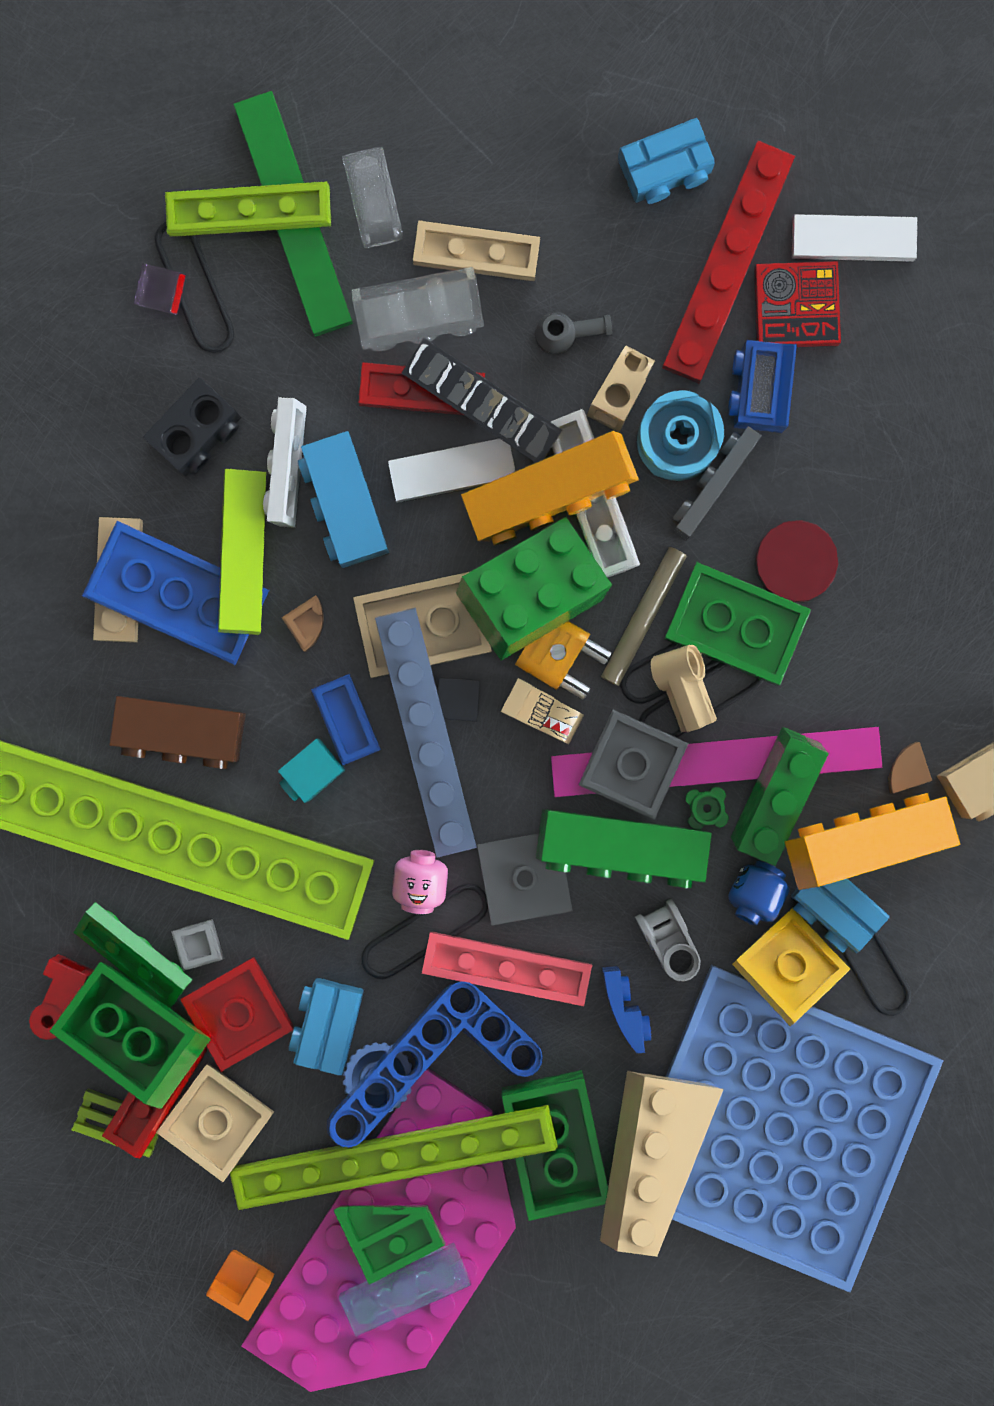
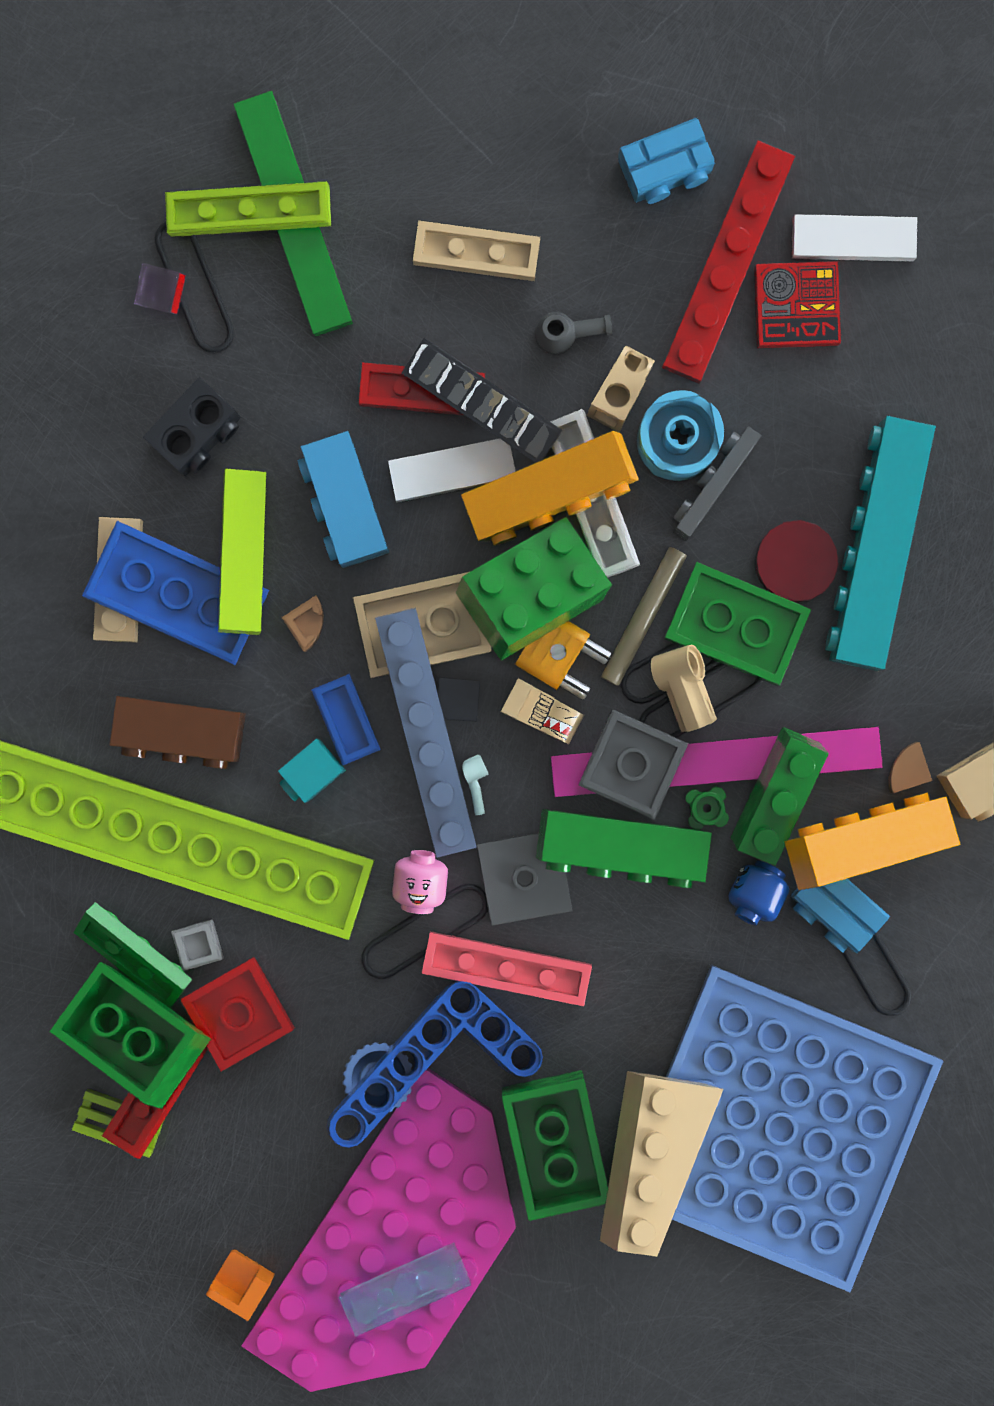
red leg [29,954,94,1040] -> none
tan plate [156,1063,274,1182] -> none
lime tile [230,1105,558,1210] -> none
white plate [263,397,307,527] -> none
dark azure brick [289,978,364,1075] -> none
green wing [334,1205,446,1285] -> none
clear brick [342,147,403,248] -> none
clear brick [352,267,484,351] -> none
blue slope [602,966,651,1053] -> none
light grey piece [635,898,701,981] -> none
blue window [728,340,797,433] -> none
yellow plate [732,908,850,1026] -> none
none -> light aqua hand [462,755,489,815]
none -> teal brick [825,416,936,671]

